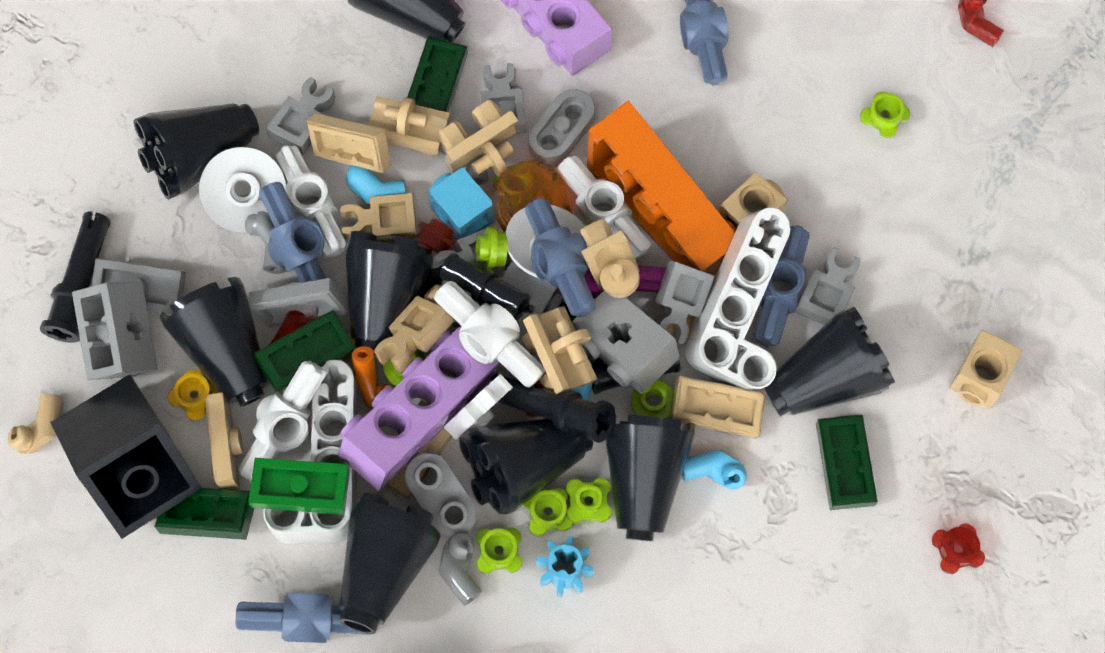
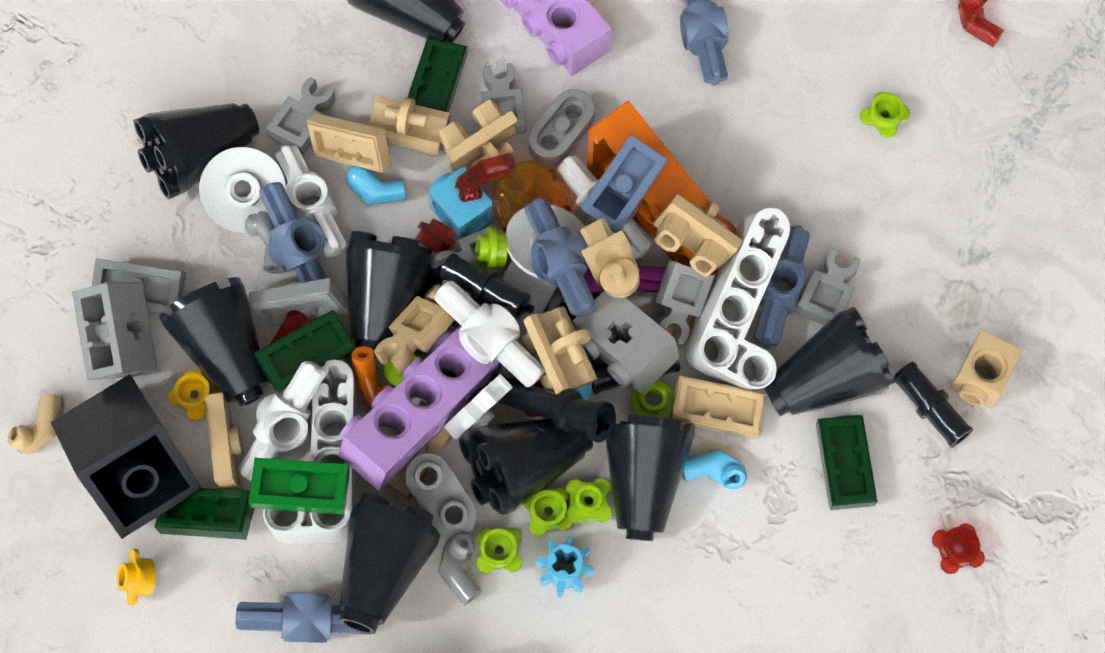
black pin [40,211,111,343] -> none
tan plate [340,193,417,242] -> none
tan brick [719,172,788,247] -> none
none -> yellow plate [117,549,156,605]
none -> clear red arm [454,153,516,203]
none -> sand blue slope [580,135,668,233]
none -> tan hips [653,194,743,277]
none -> black pin [893,362,974,448]

